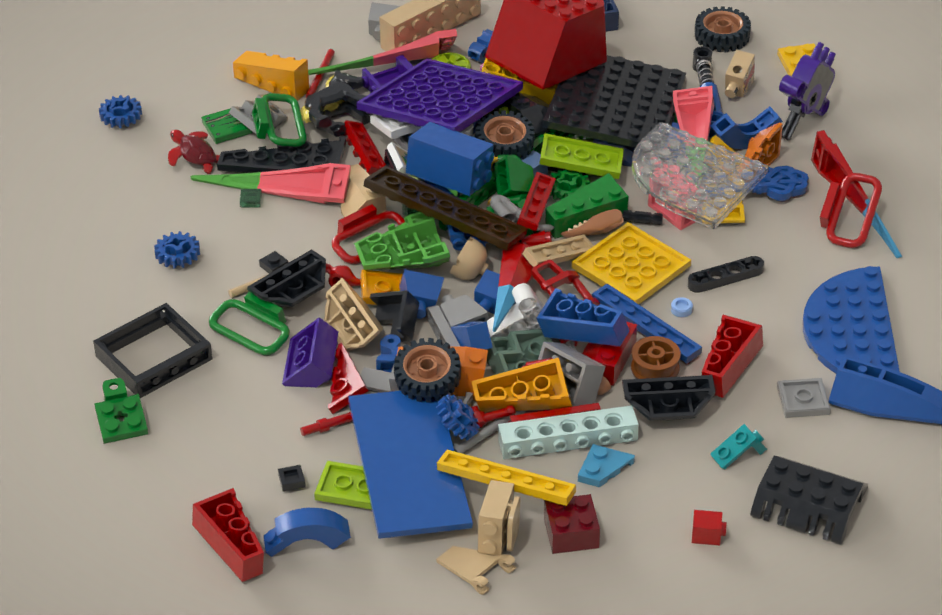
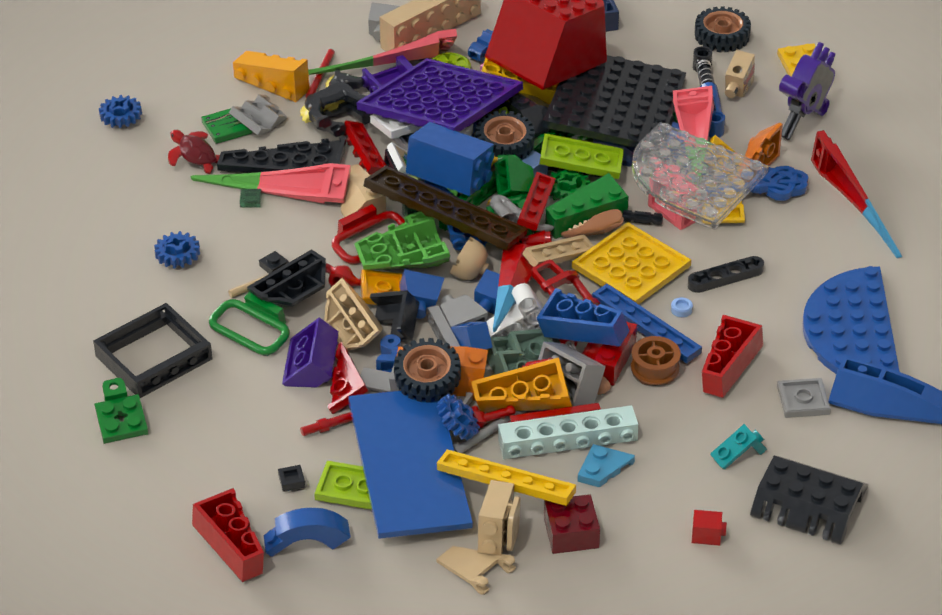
green bar [252,93,307,147] -> none
black wedge [622,375,715,421] -> none
blue arch [710,106,783,149] -> none
red bar [820,173,882,248] -> none

